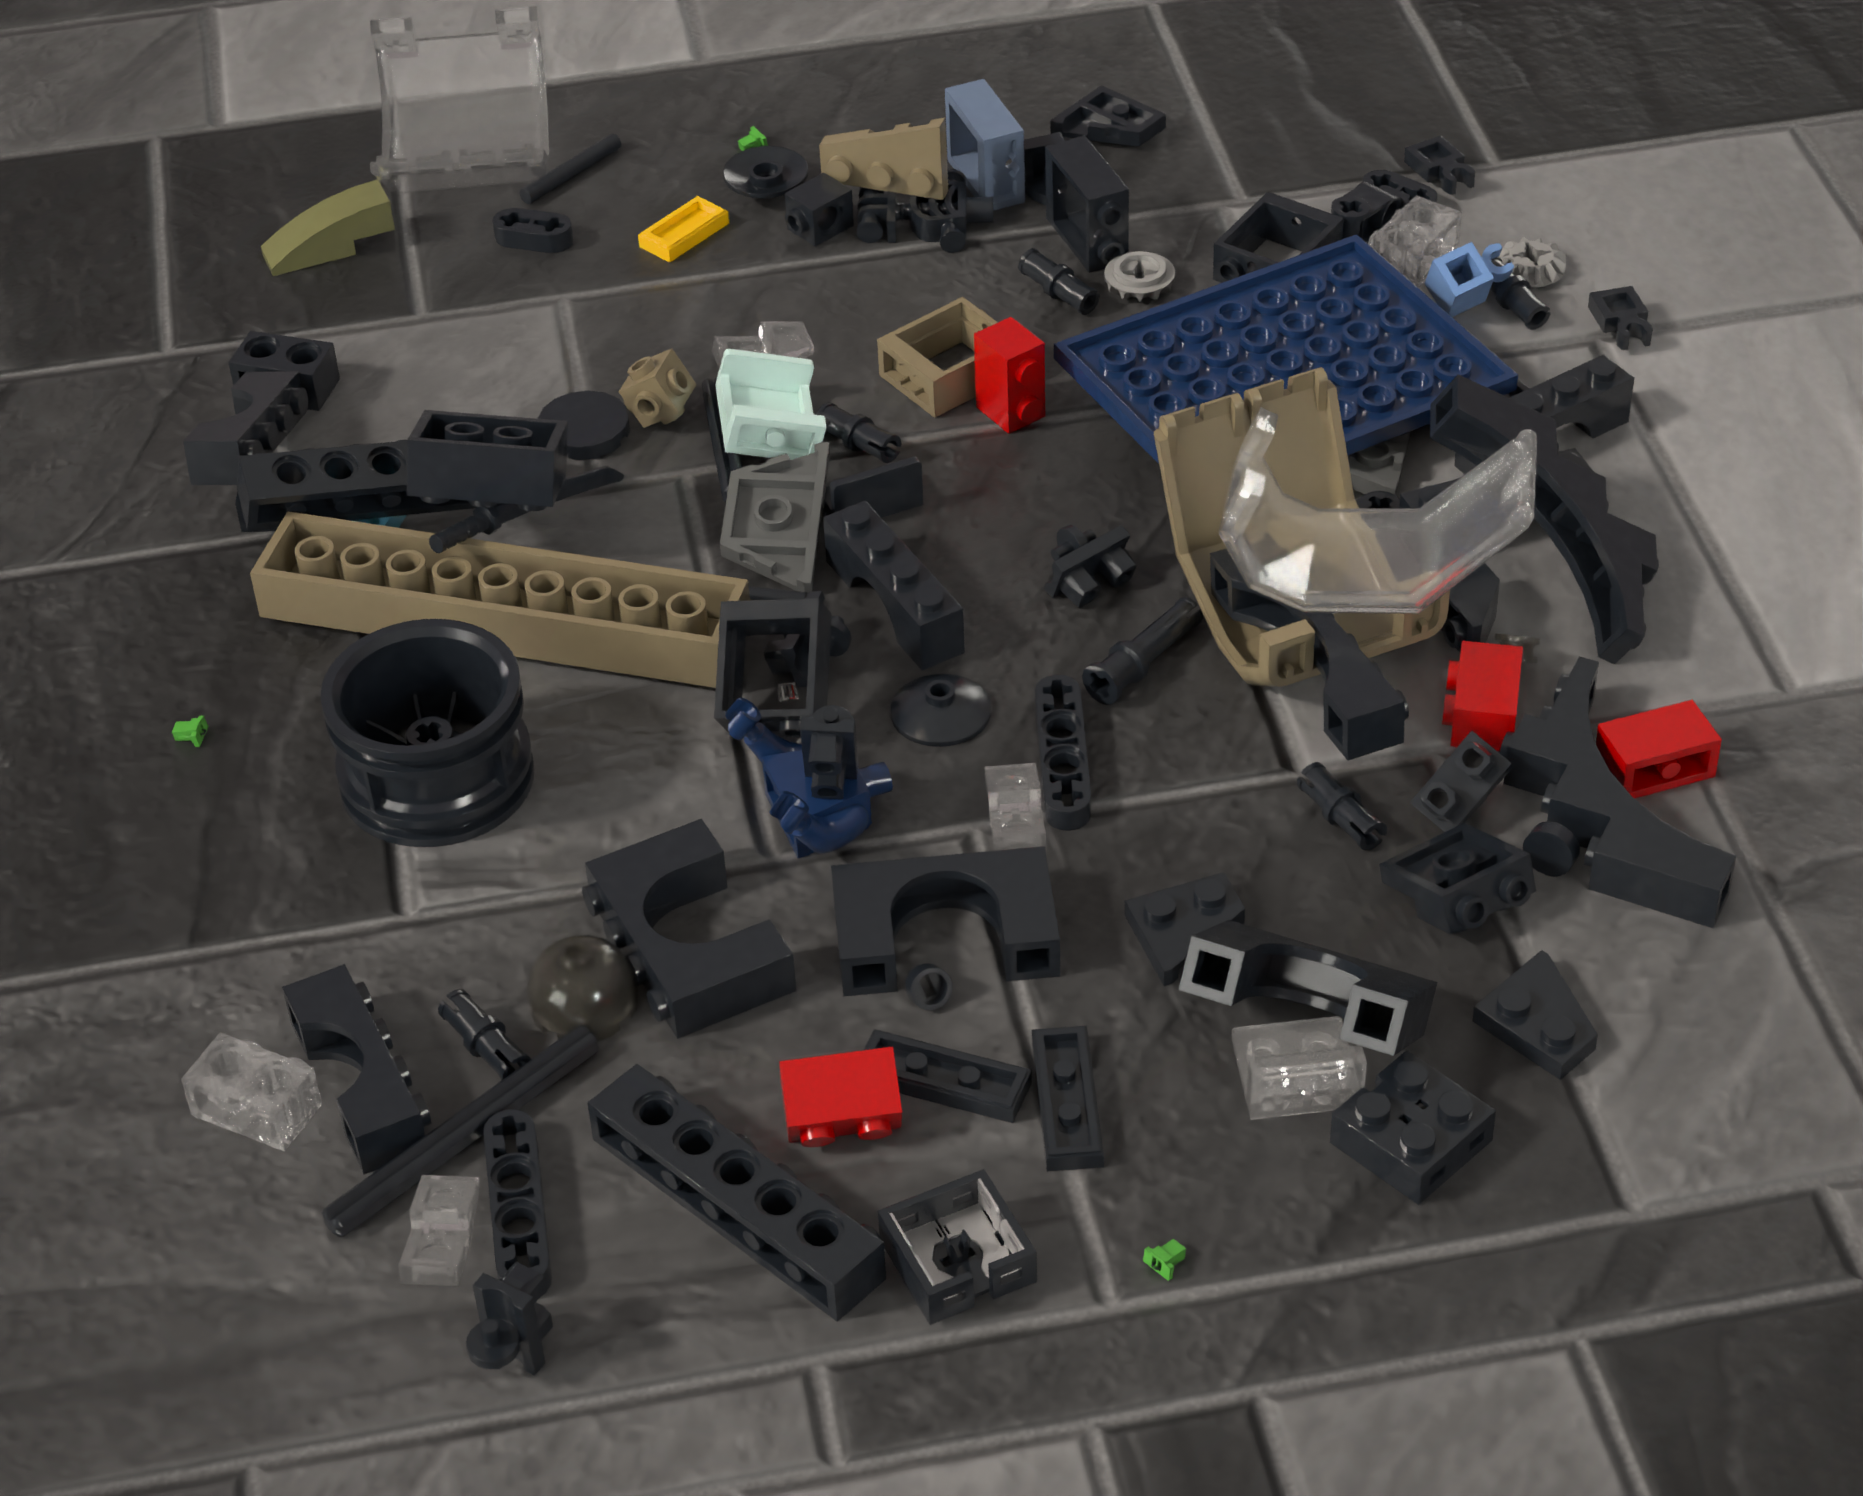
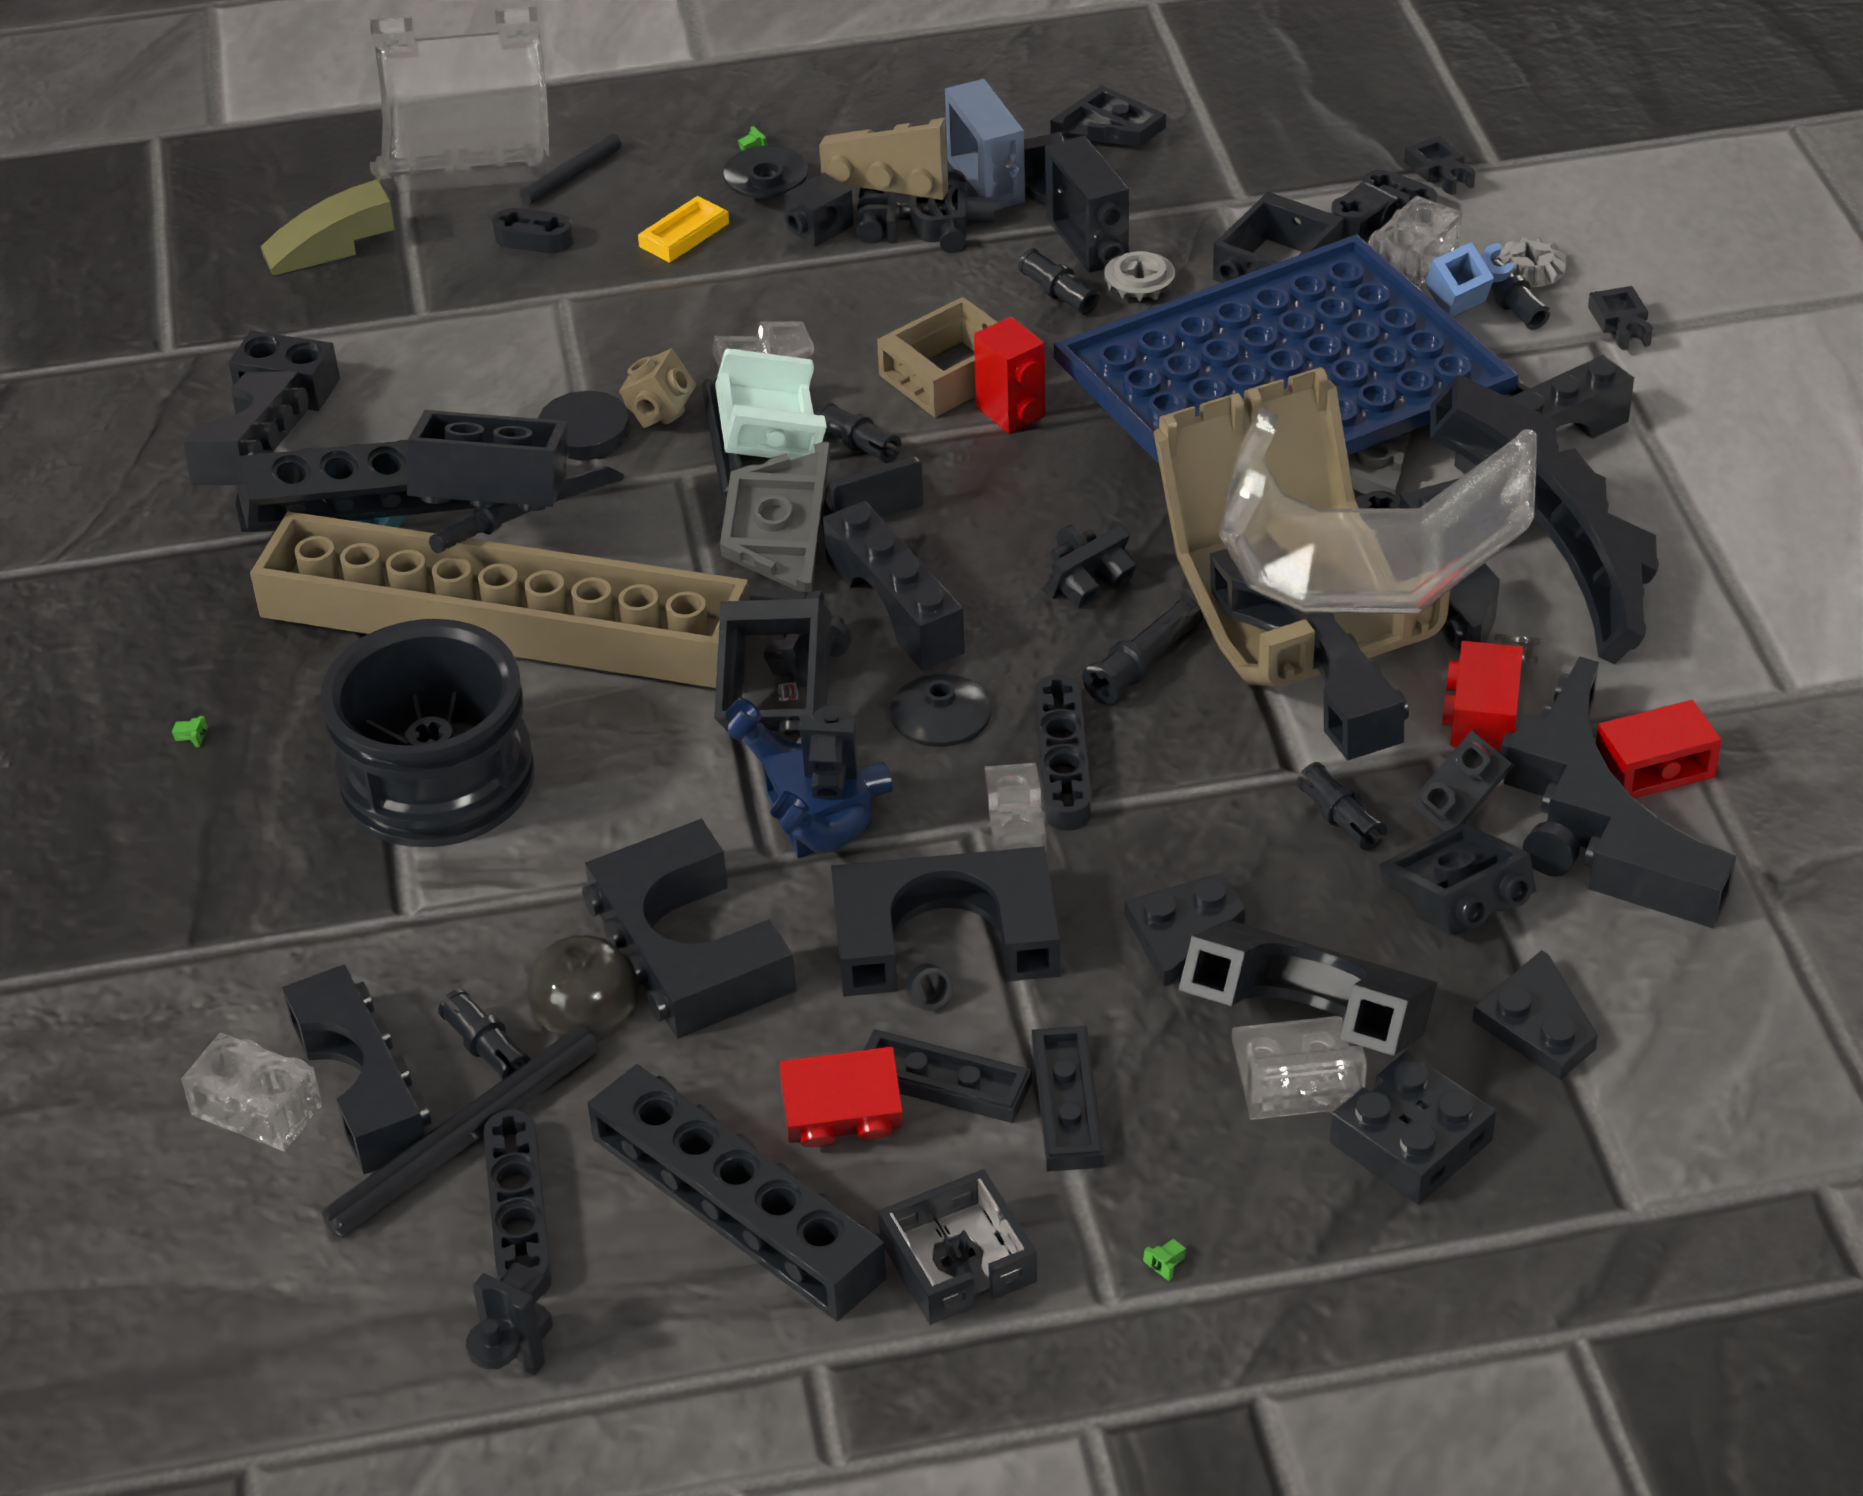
clear slope [399,1175,480,1287] -> none

